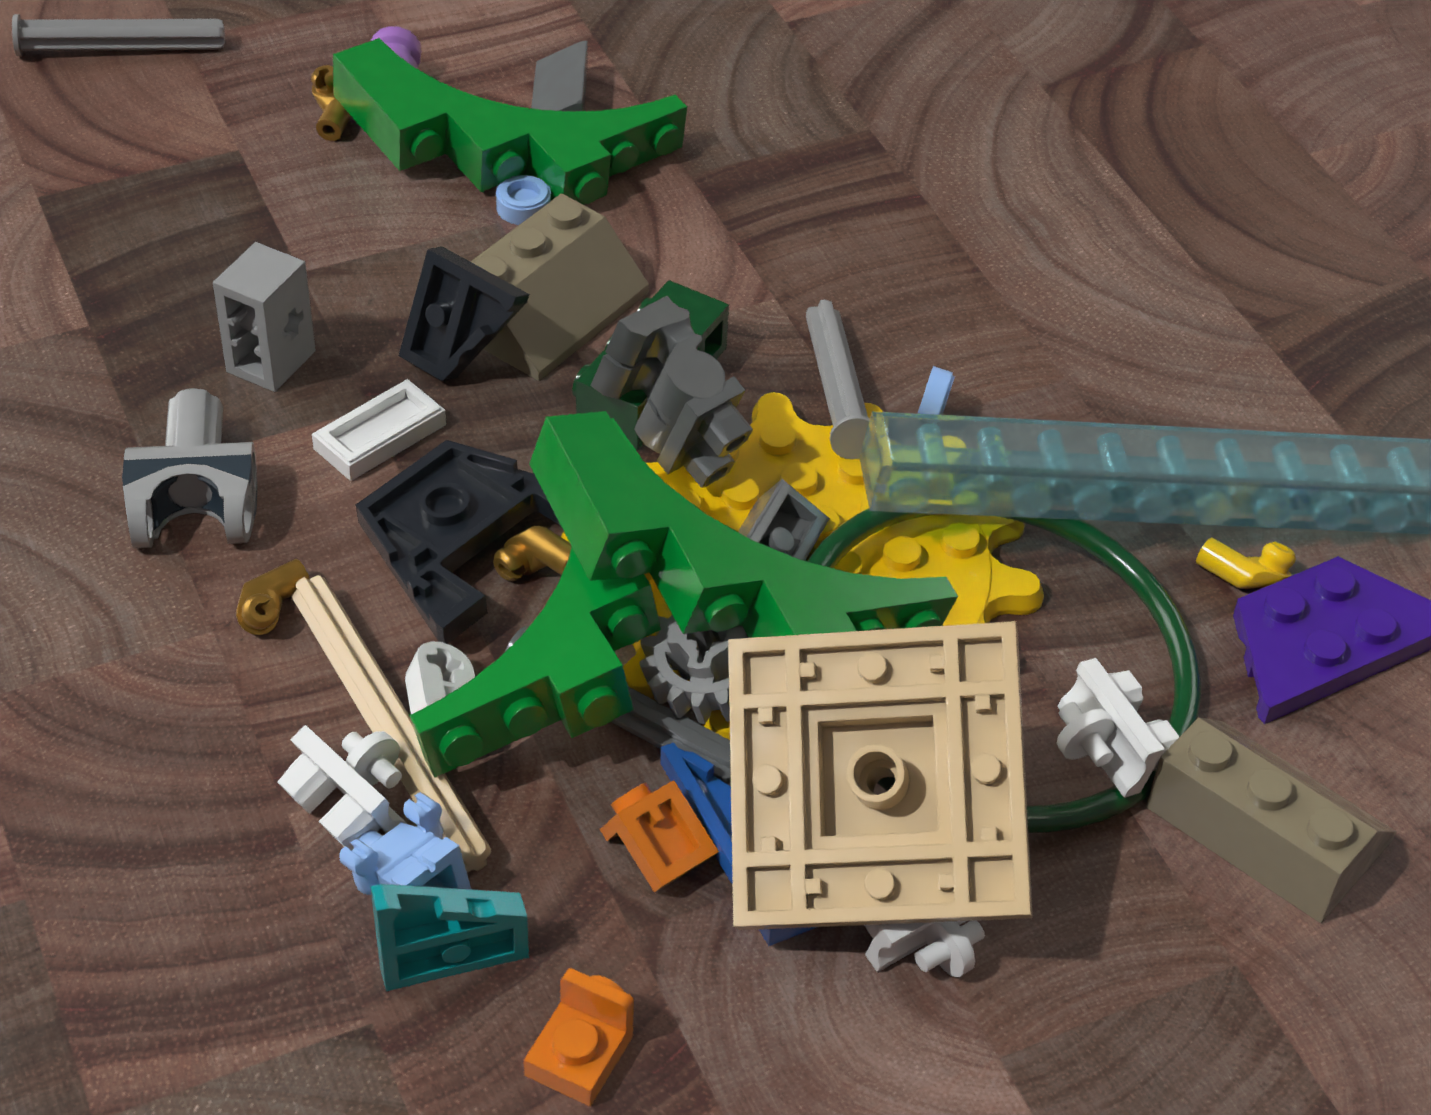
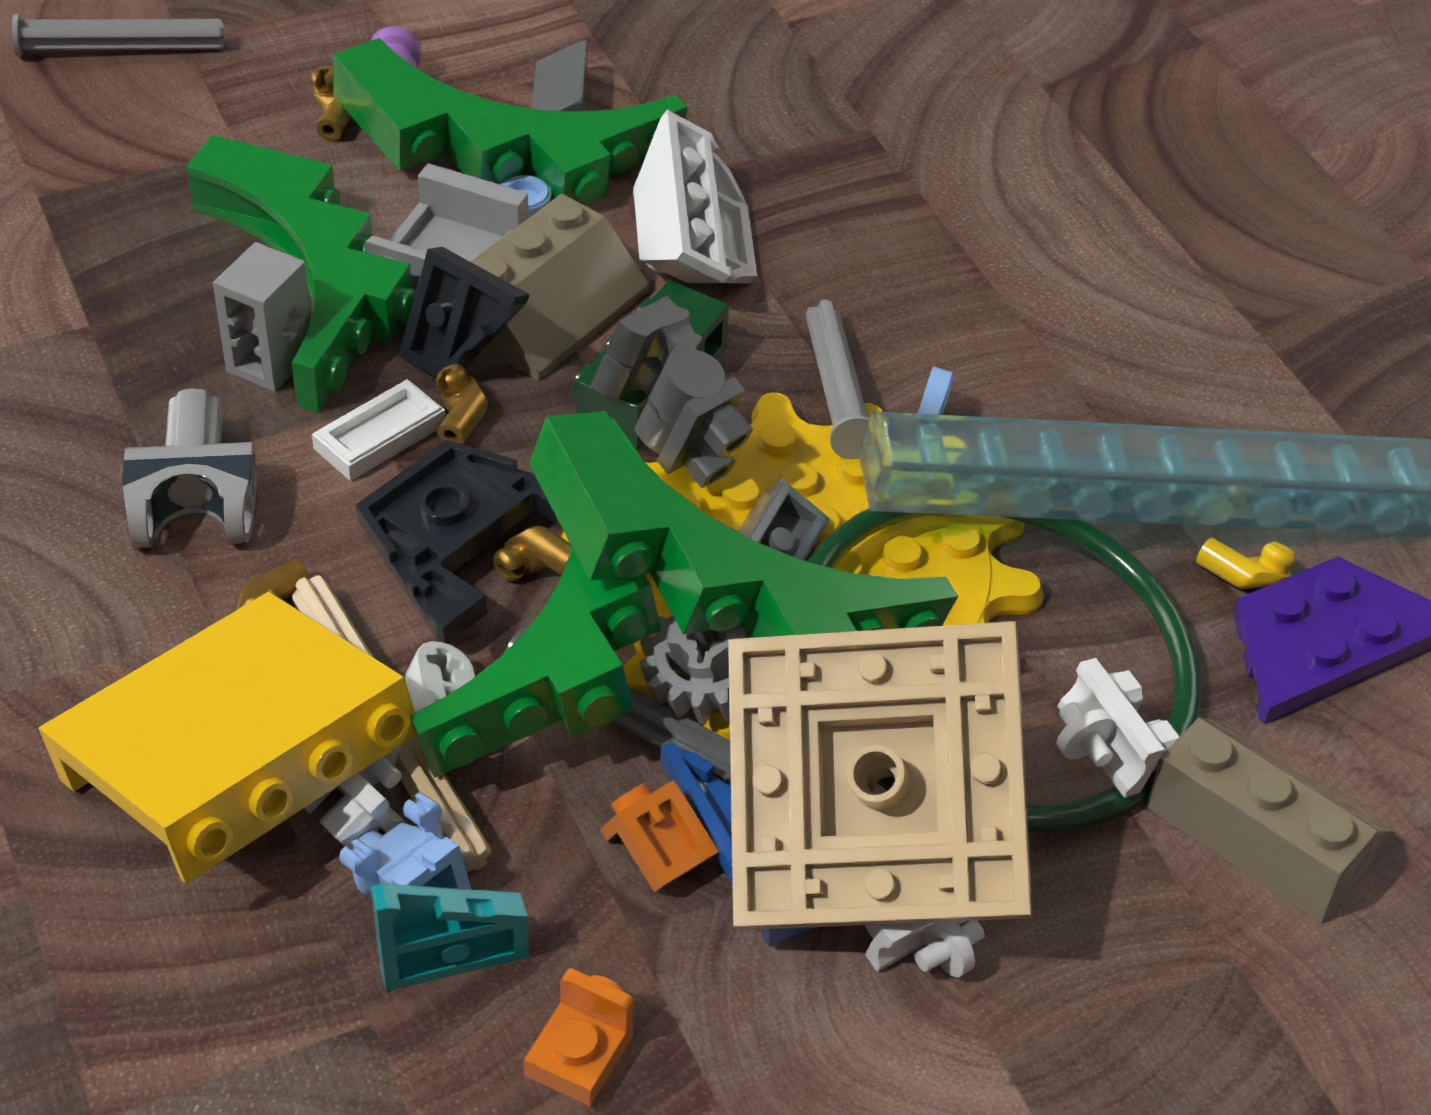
none -> yellow panel [38,592,416,884]
none -> green arch [186,135,416,412]
none -> light grey panel [365,163,529,290]
none -> pearl gold arm [436,364,488,444]
none -> white wedge [633,110,757,283]

